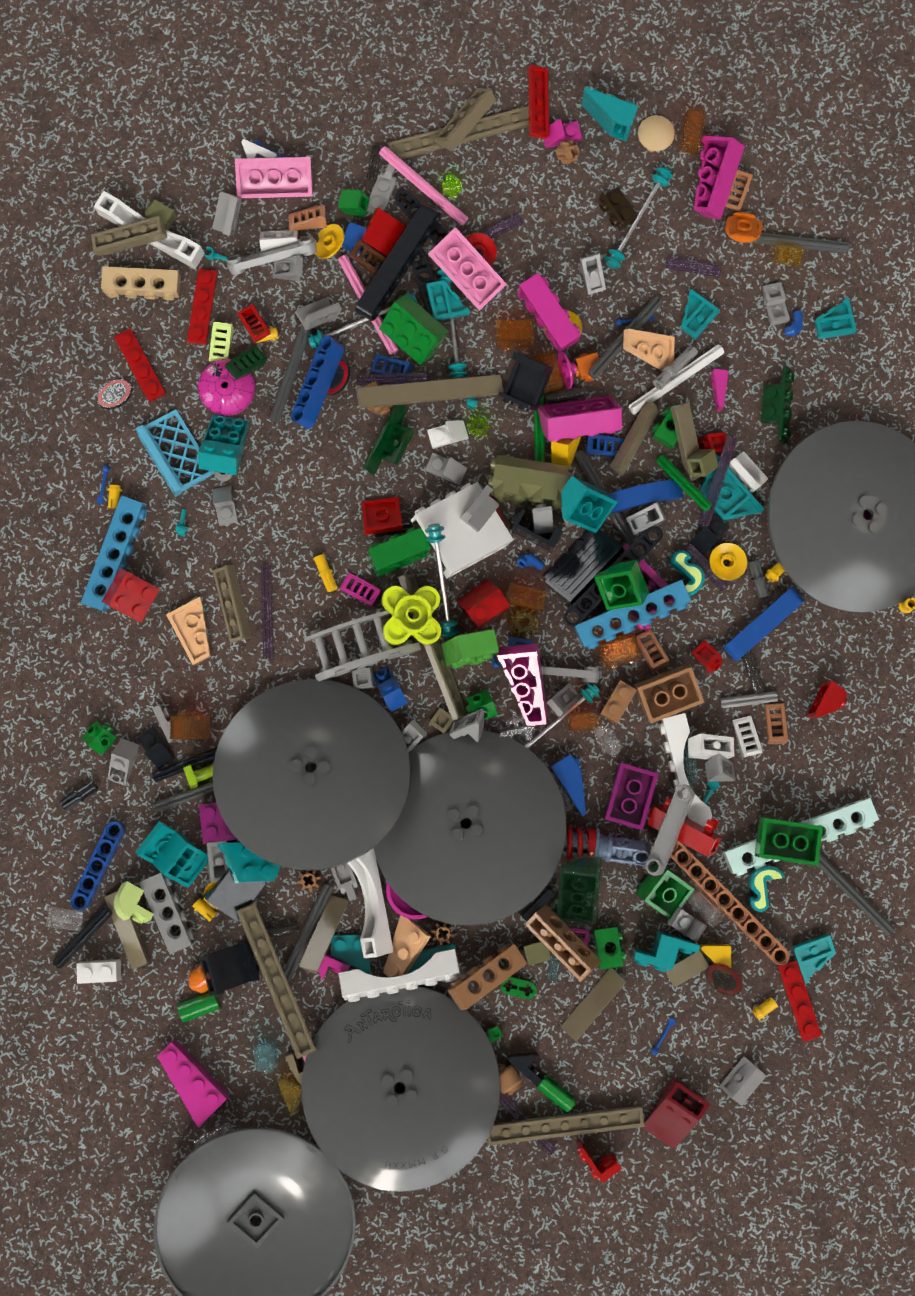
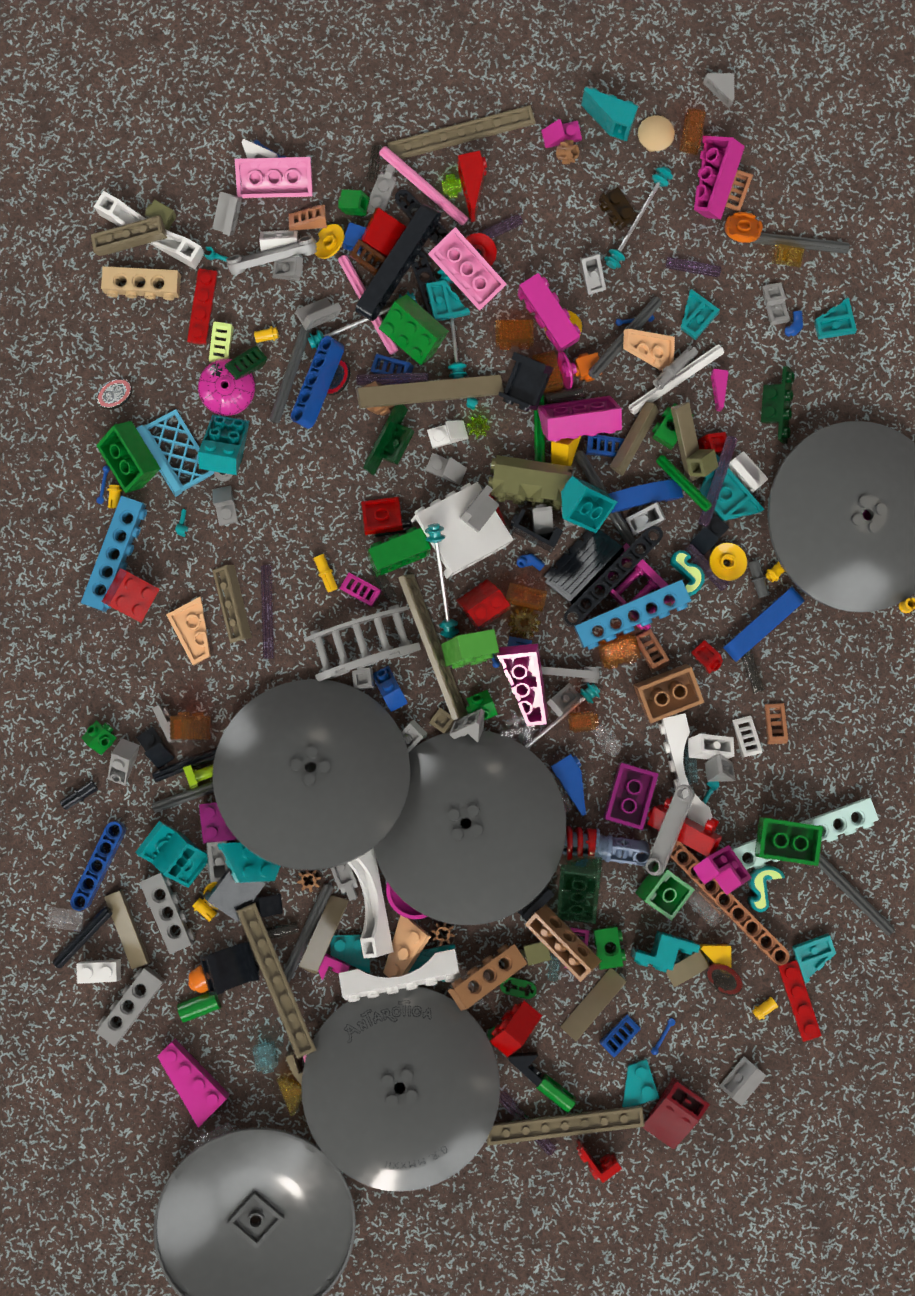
red plate [114,328,166,403] -> none
yellowish green brick [114,881,154,924] -> none
red slope [237,304,271,343] -> none
neon yellow plant [382,586,441,645] -> none
dark tan slope [434,88,496,151] -> none
medium nougat head [498,1064,522,1095] -> none
red plate [528,65,549,139] -> none
green slope [594,560,649,611] -> none
medium nougat brick [599,680,637,724] -> none
light grey slope [668,907,707,943] -> none
light grey axle [720,691,778,708] -> none
red slope [806,681,848,719] -> none
none -> green brick [96,421,161,493]
none -> light grey brick [96,966,166,1047]
none -> black slope [251,894,283,918]
none -> red slope [458,150,487,222]
none -> red brick [490,1001,542,1057]
none -> blue slope [599,1015,641,1058]
none -> teal wing [622,1059,659,1107]
none -> dark pink brick [693,845,752,895]
none -> light grey slope [703,73,735,108]

